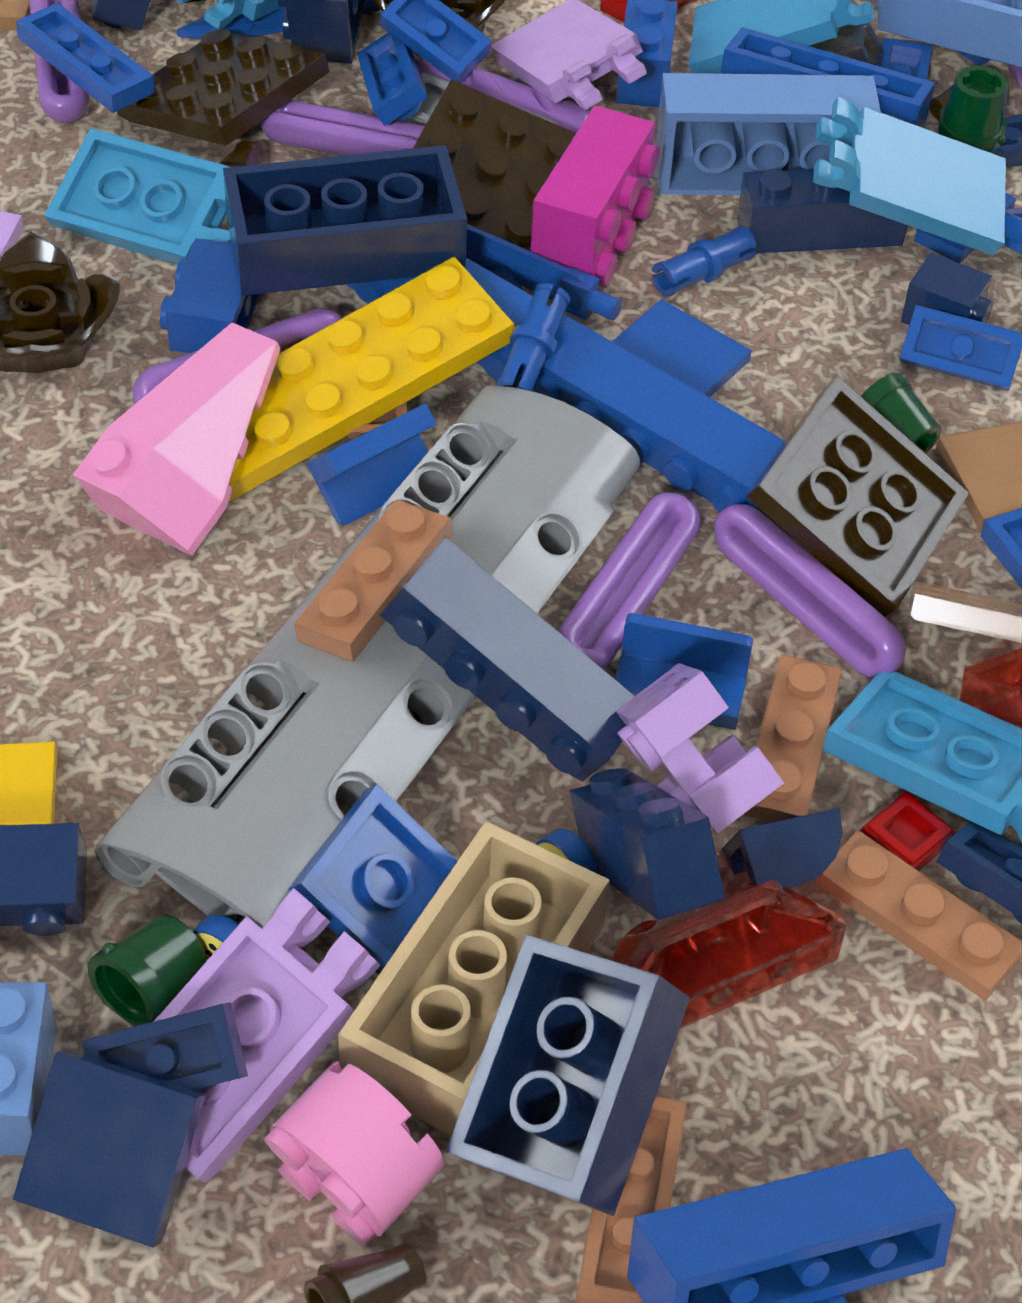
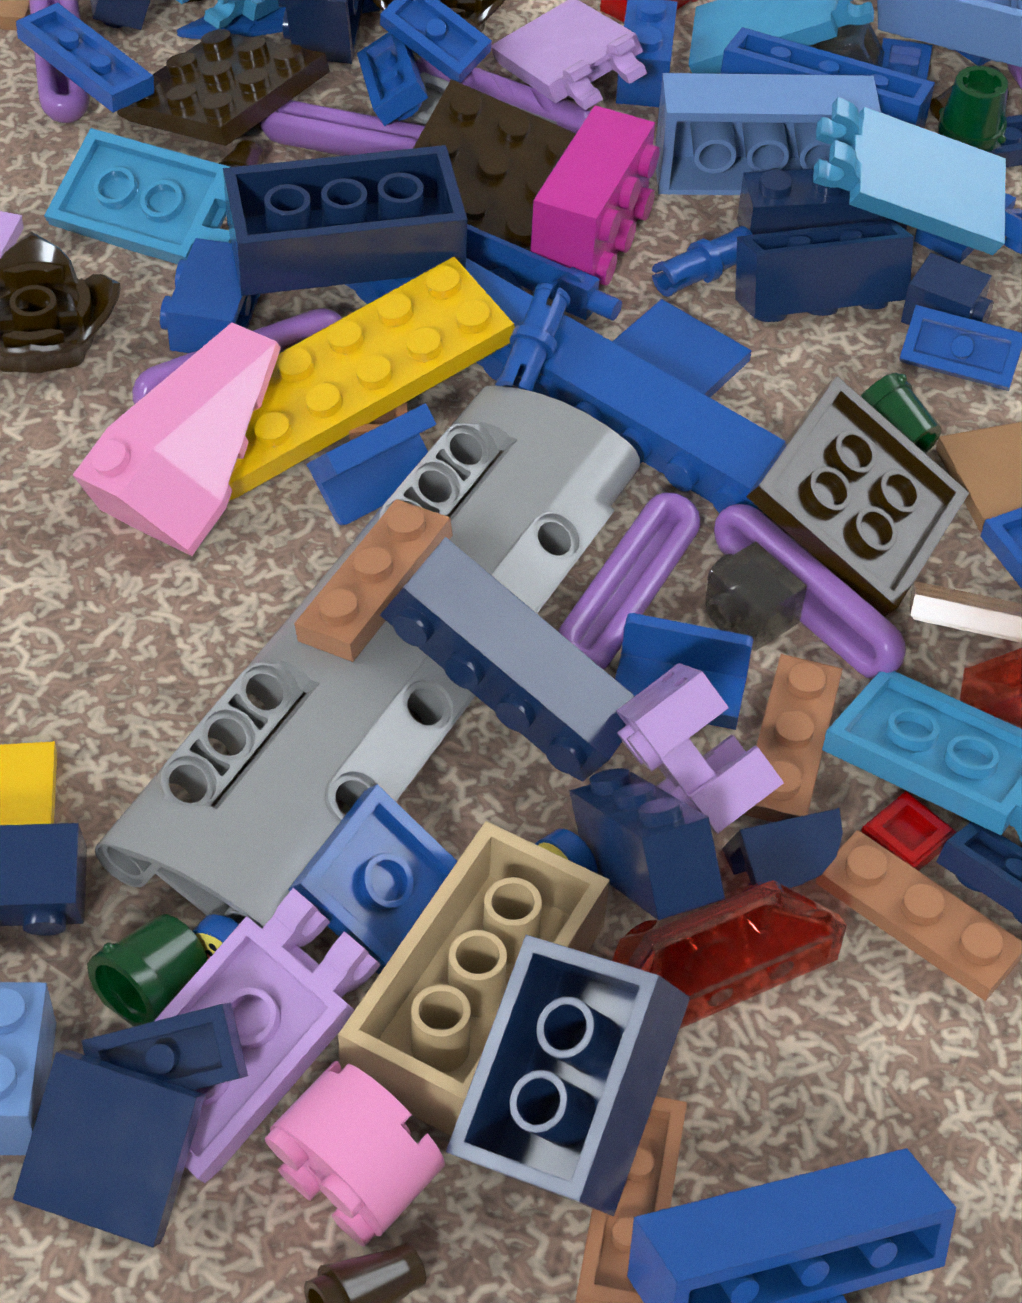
none -> clear smoke brick [704,541,807,652]
none -> dark blue brick [735,219,914,322]

